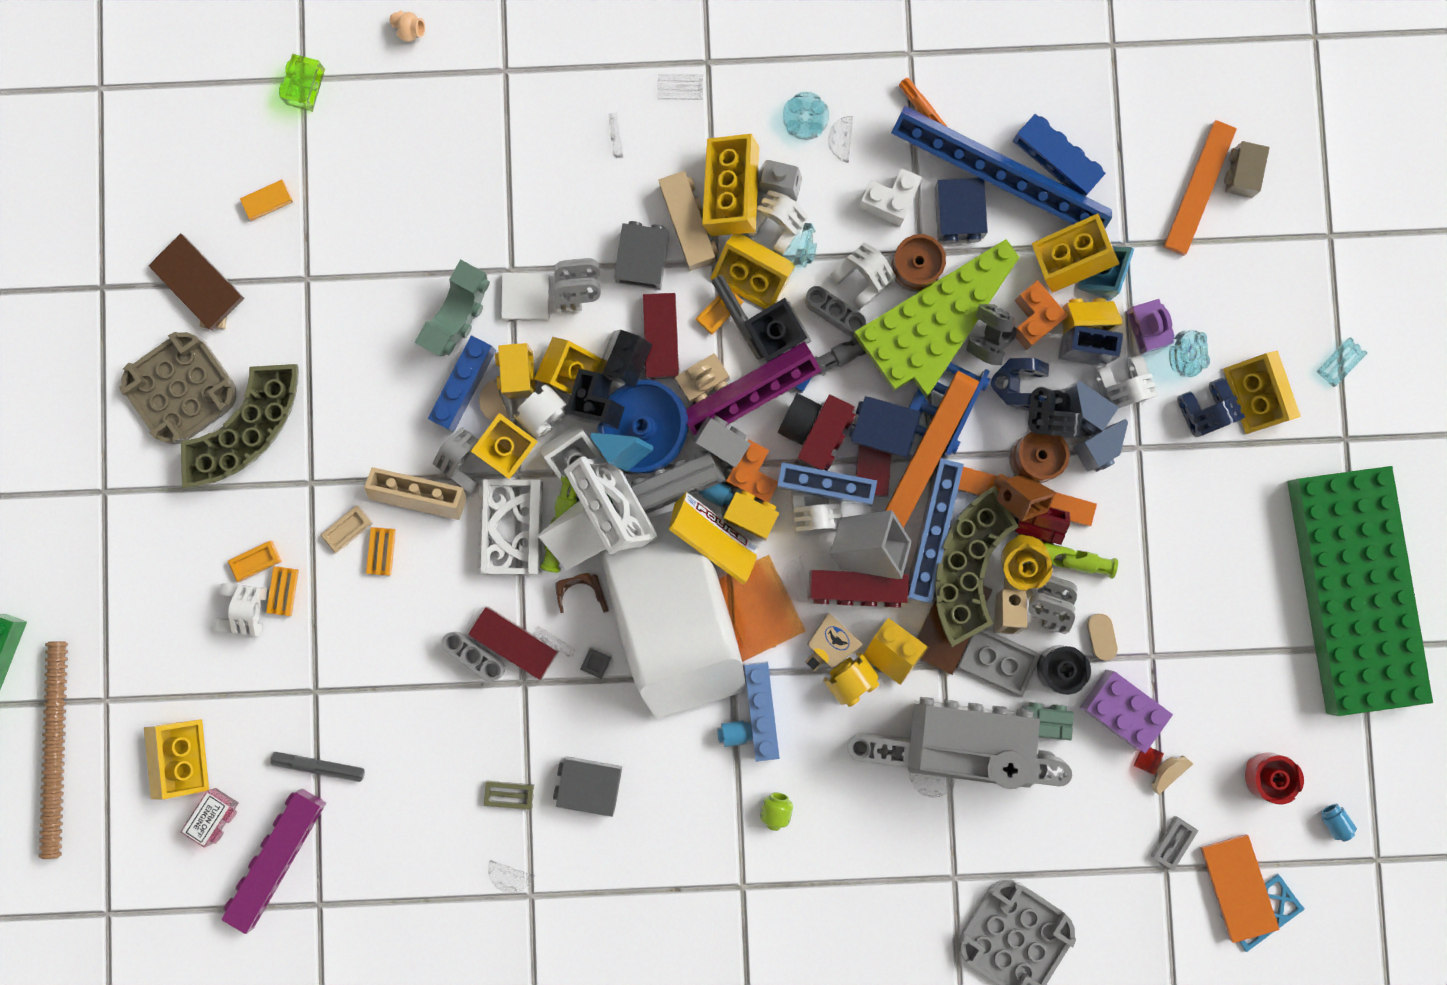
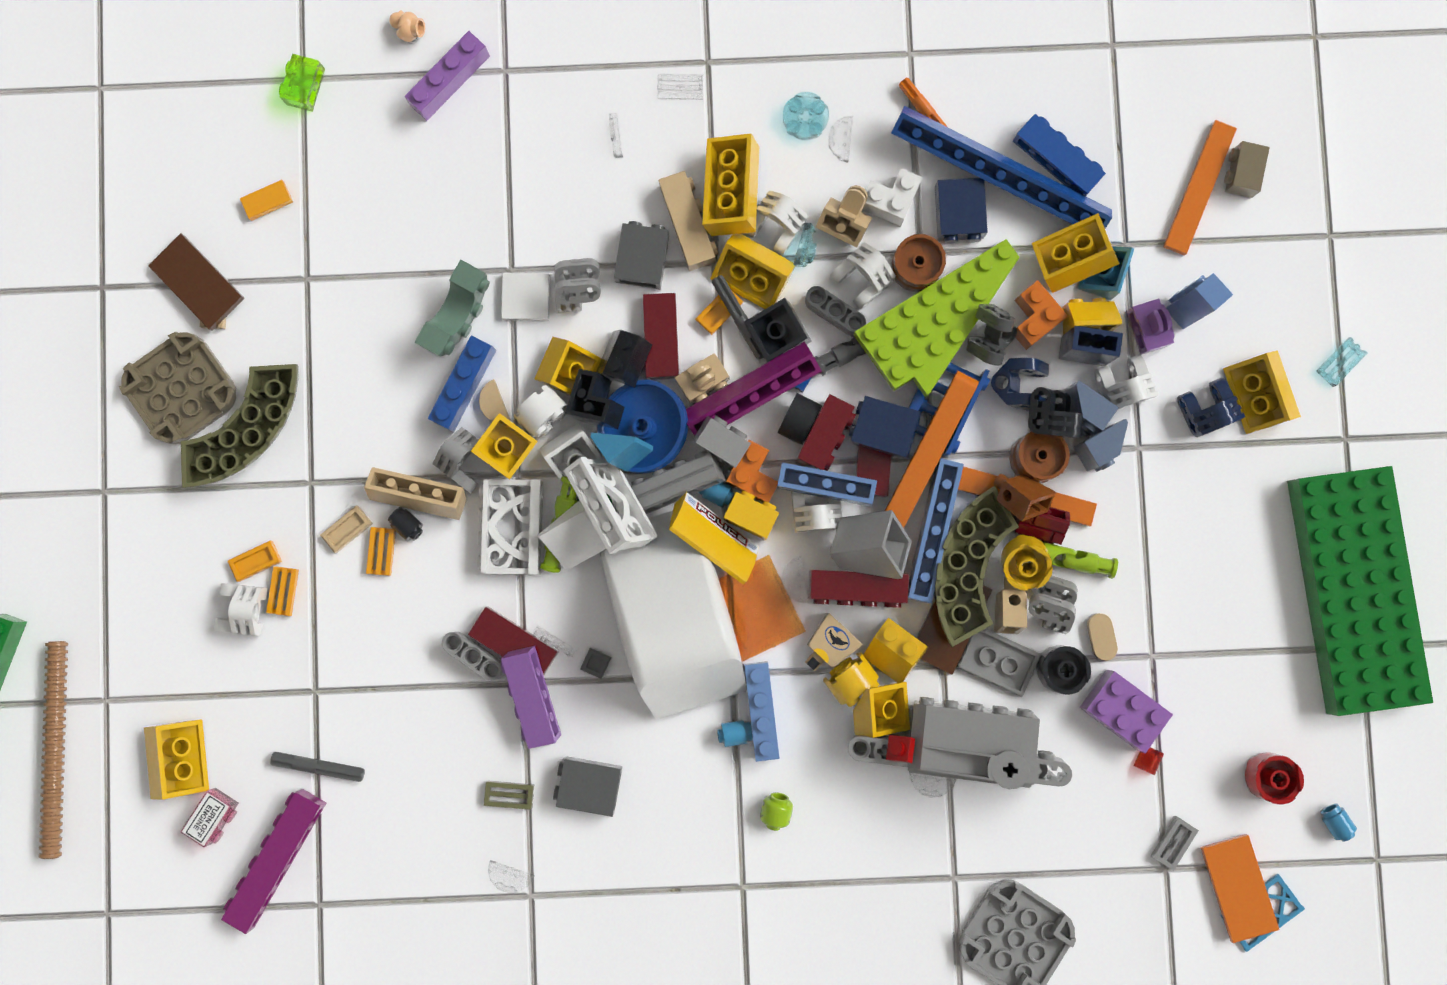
yellow brick [495,343,536,399] -> none
reddish brown helmet [555,573,609,613] -> none
light grey torso [758,160,802,201] -> none
sand green brick [1022,702,1074,741] -> none
tan tile [1152,755,1193,795] -> none
clear light blue plate [1169,330,1210,377] -> none
none -> black brick [388,507,423,541]
none -> medium lavender brick [404,31,490,121]
none -> medium lavender brick [501,646,561,749]
none -> tan brick [816,185,872,248]
none -> yellow slope [853,682,910,738]
none -> red plate [886,735,915,763]
none -> medium blue brick [1166,273,1233,329]

